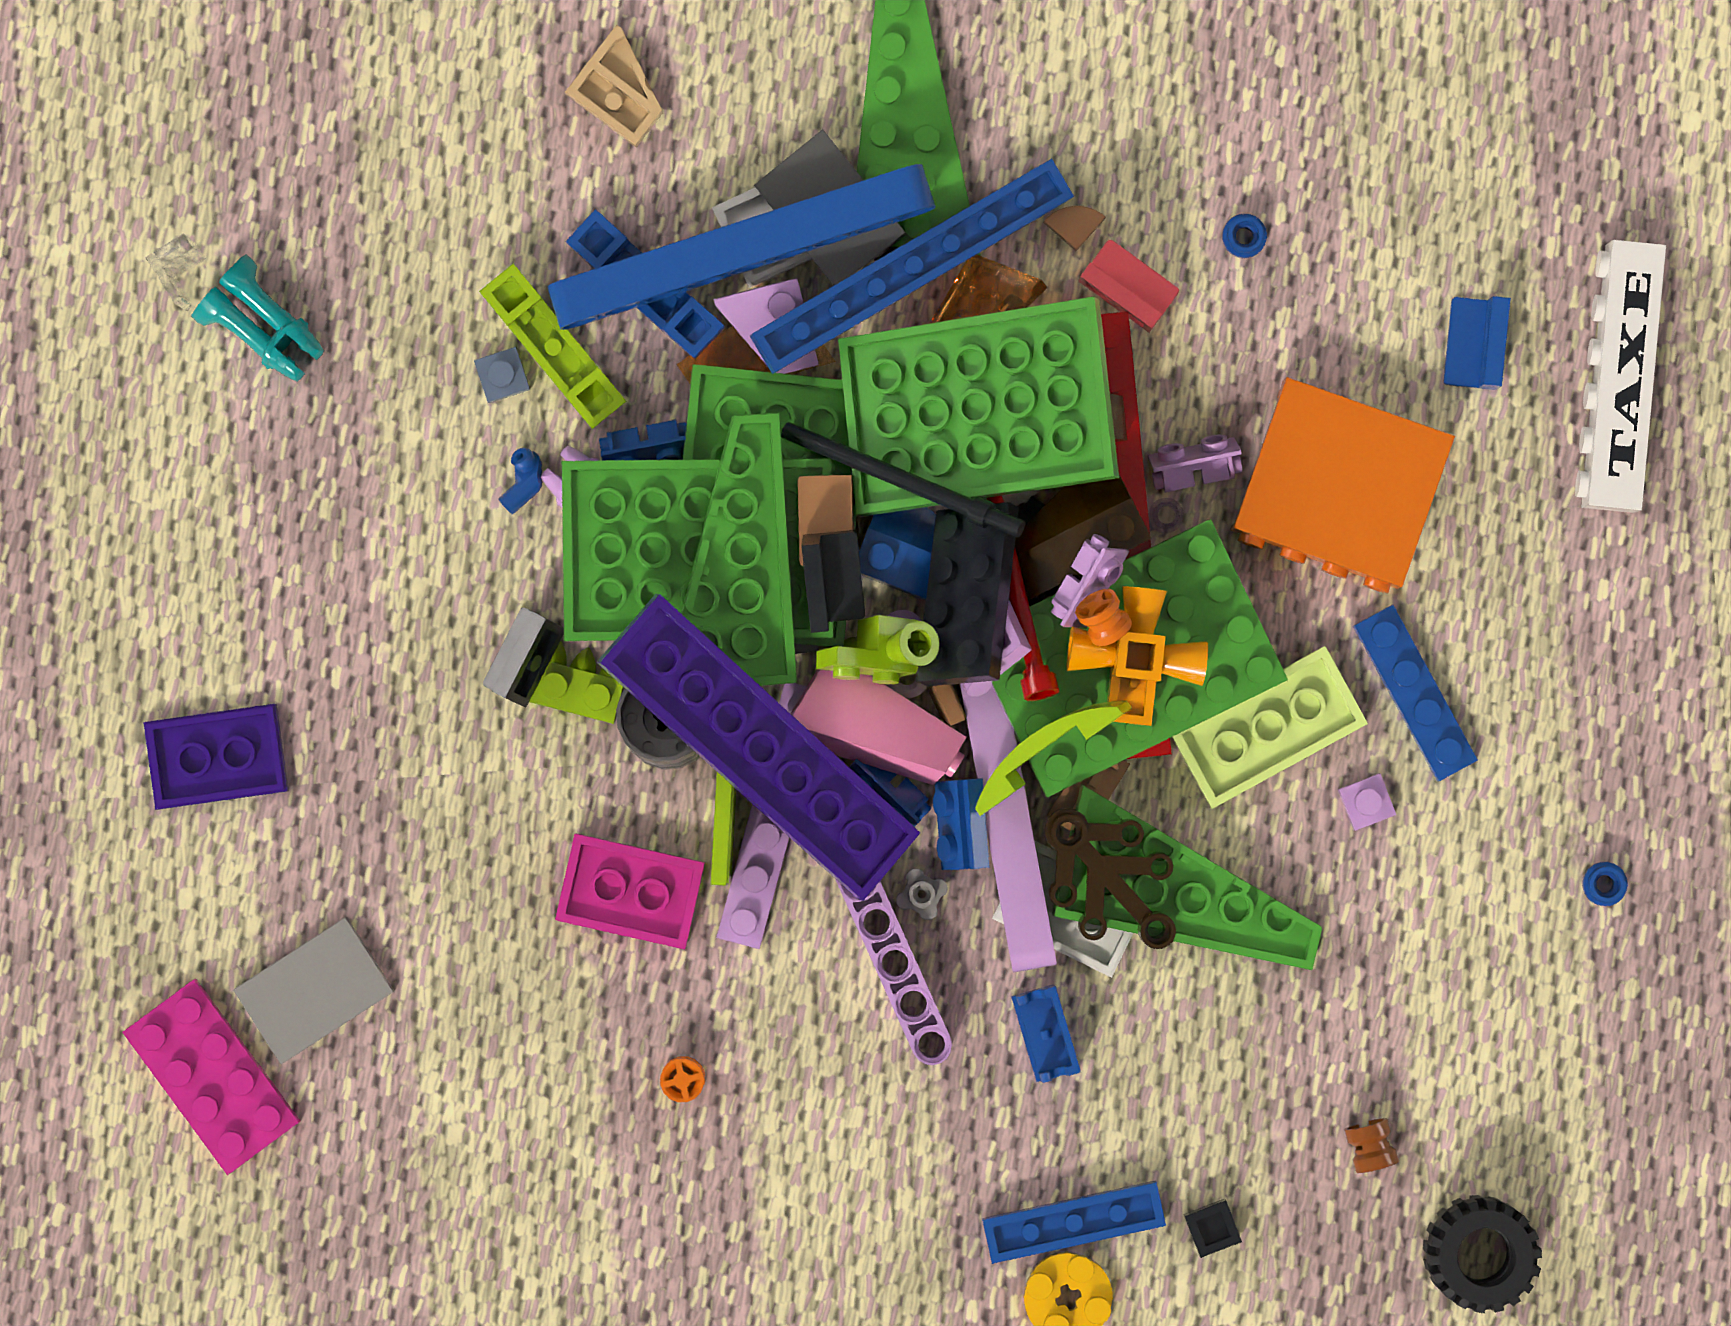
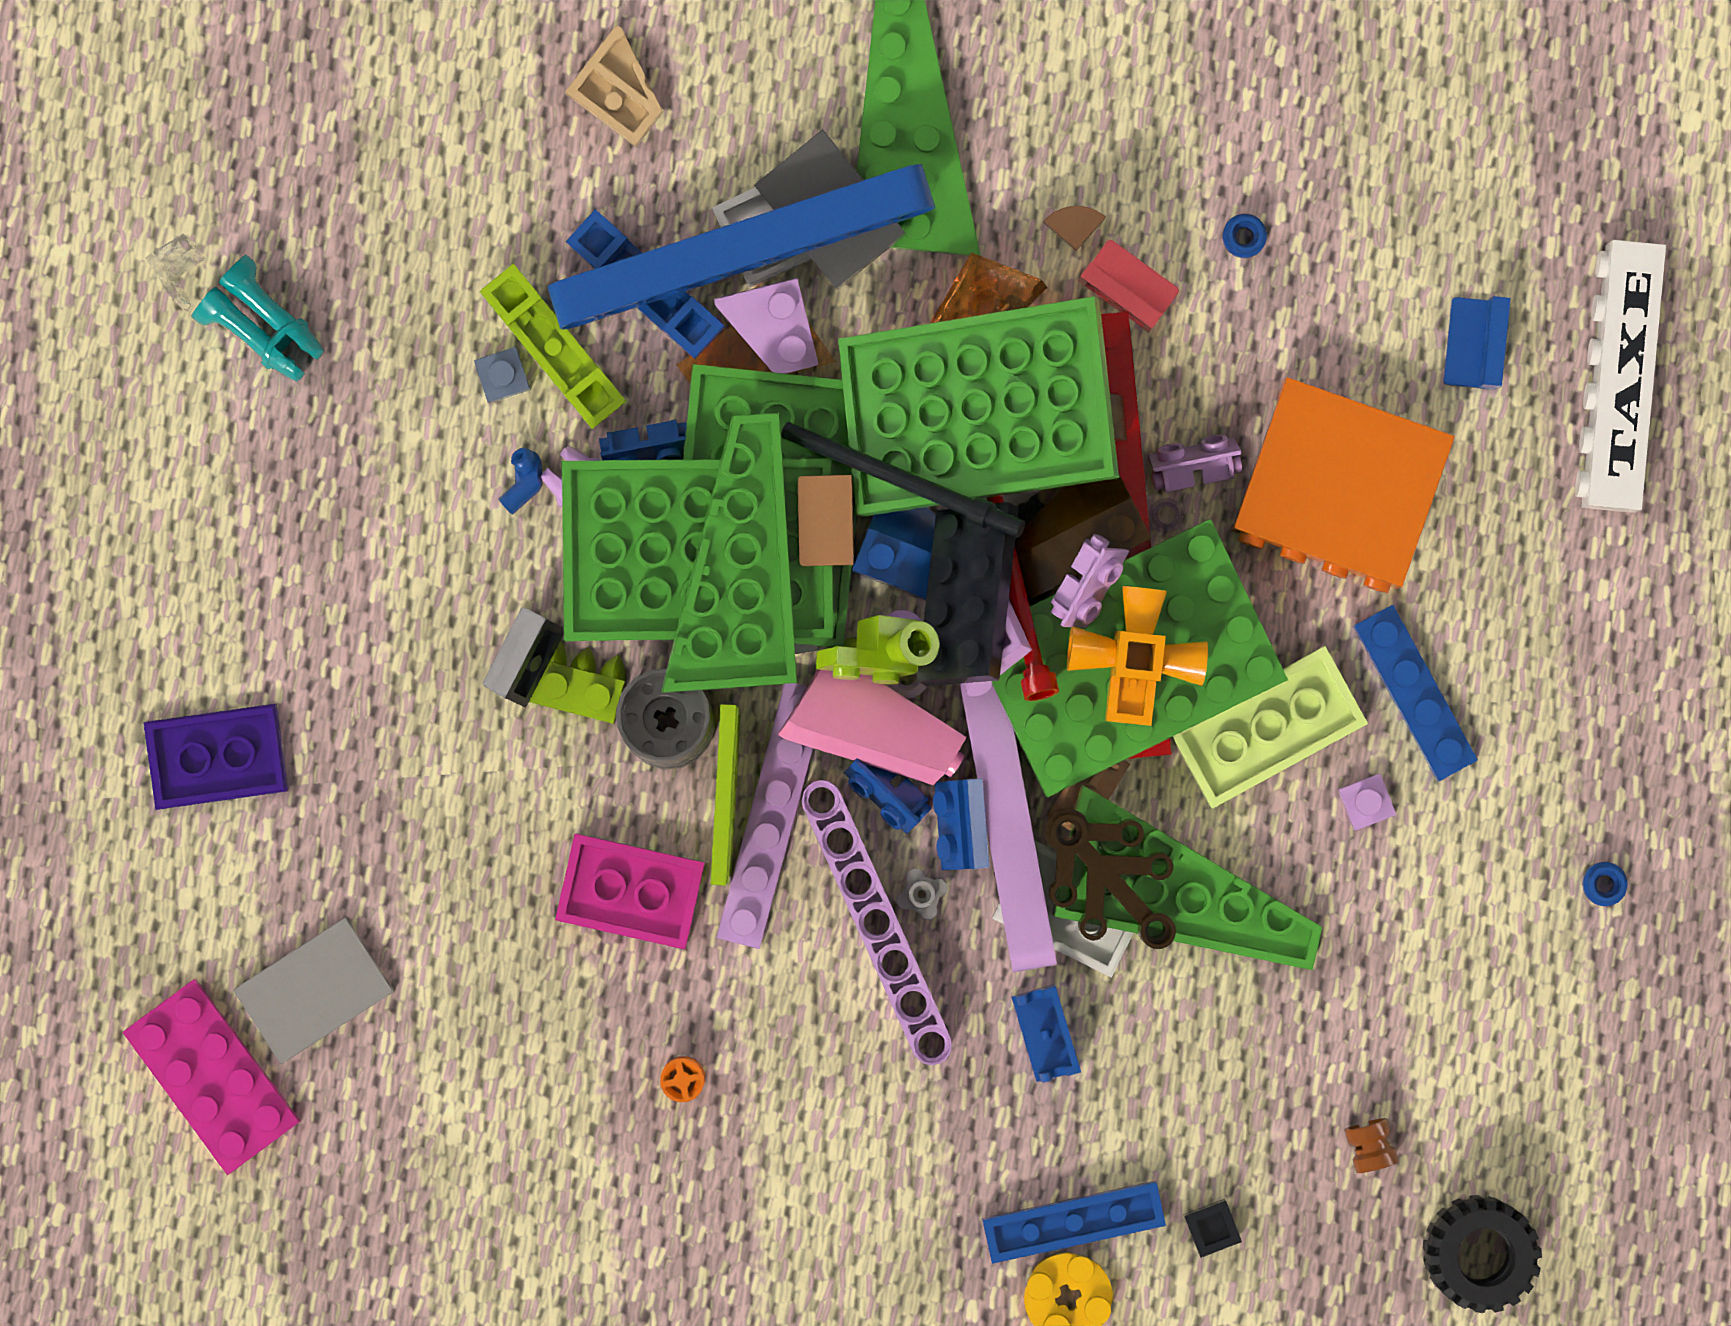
dark purple plate [597,594,920,901] -> none
blue plate [750,158,1074,375] -> none
black panel [801,530,865,633] -> none
medium nougat tile [929,684,966,726] -> none
lime slope [975,701,1132,816] -> none
orange wheel [1075,589,1132,646] -> none

